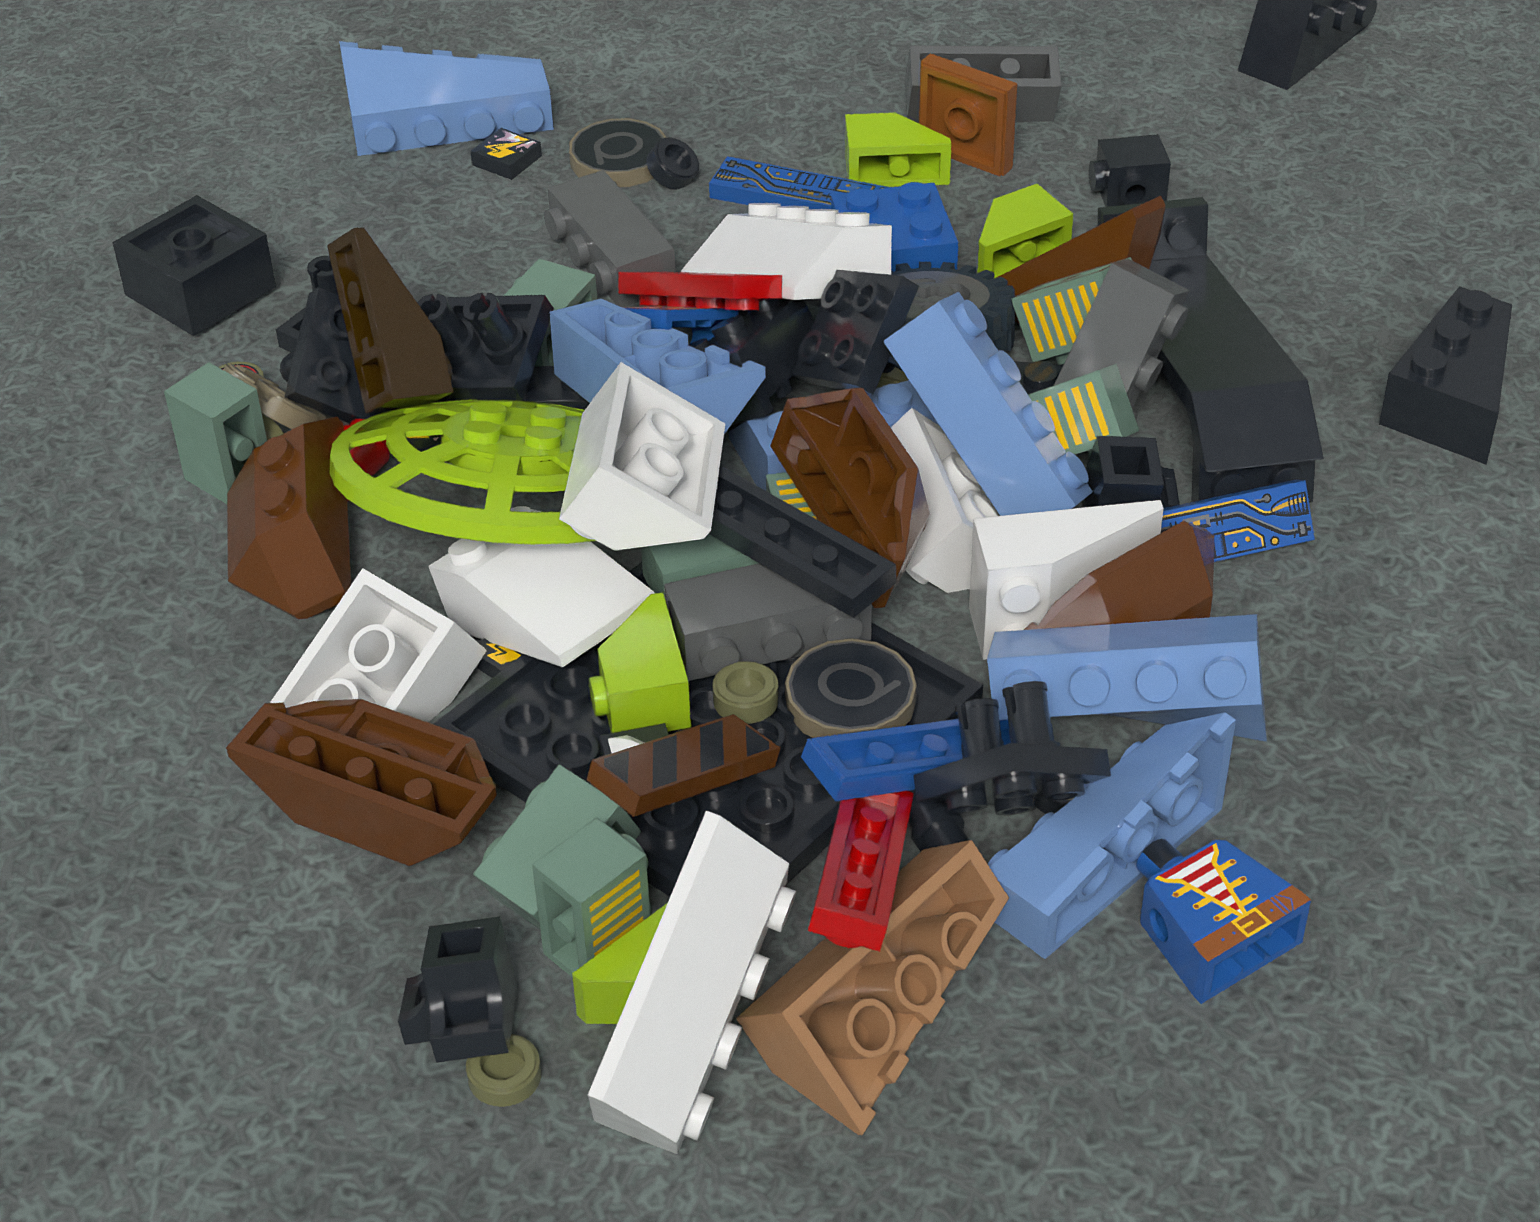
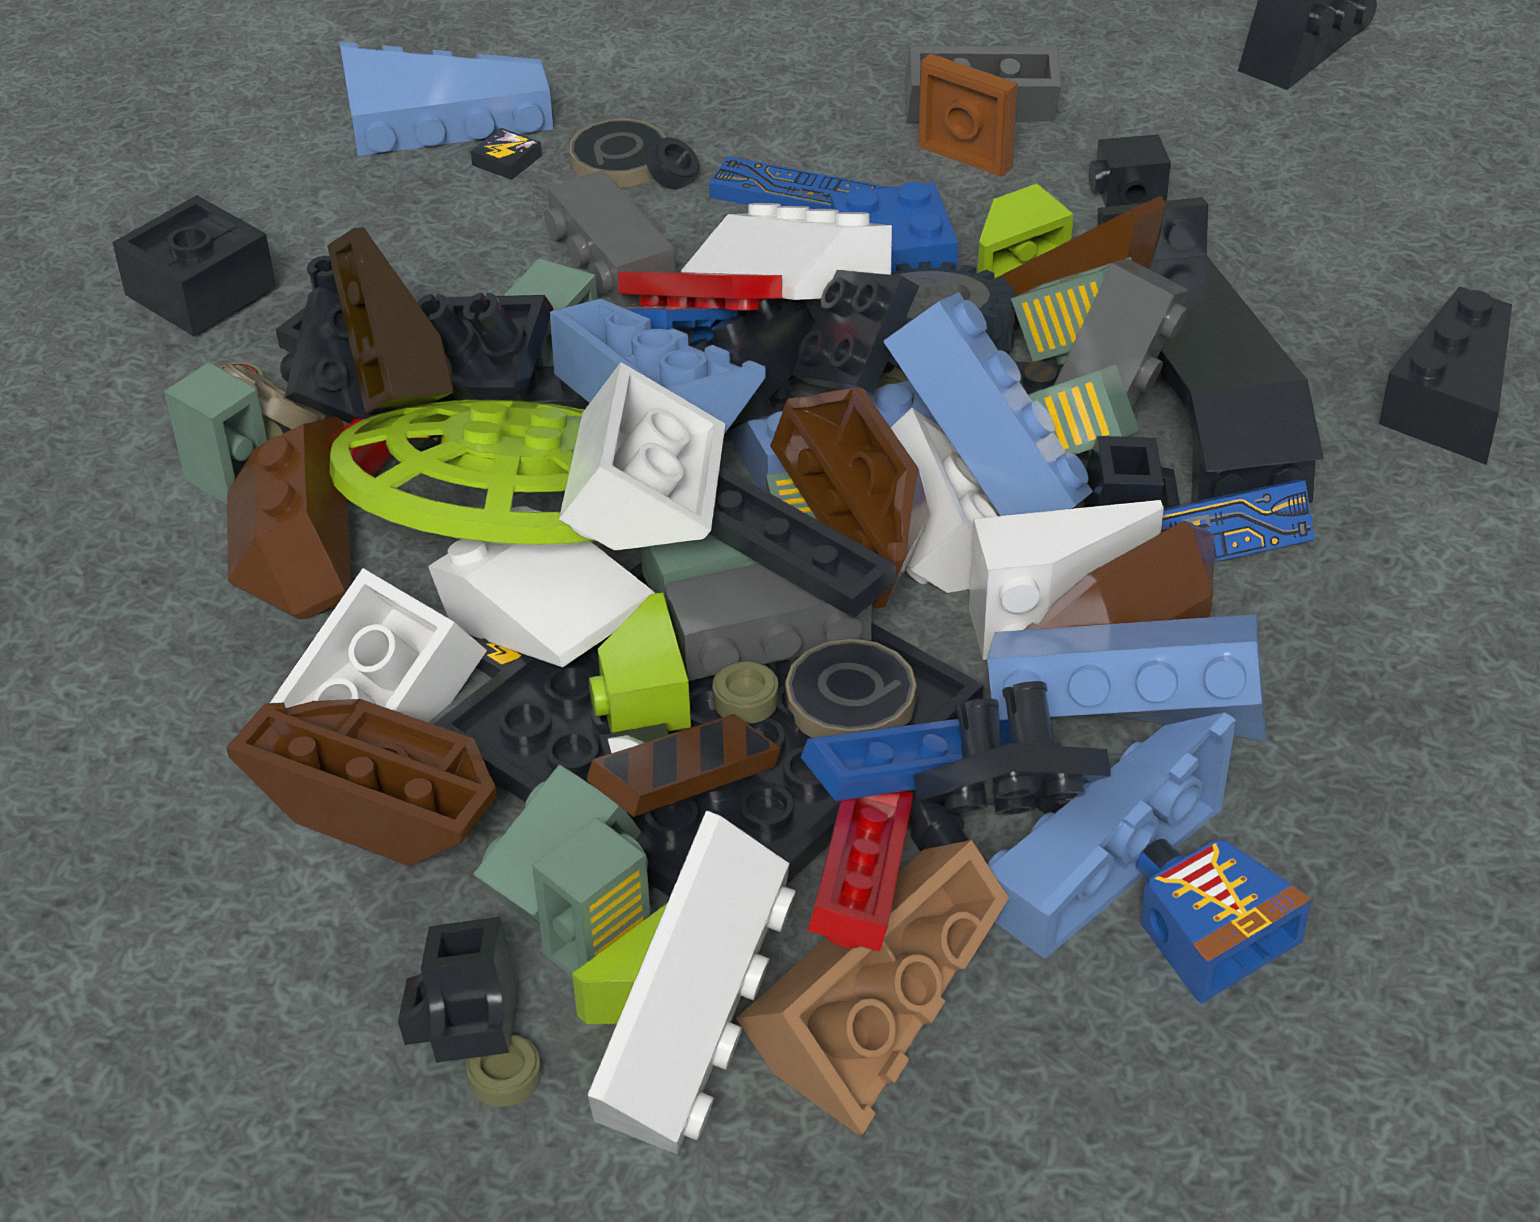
lime slope [845,112,951,187] -> none

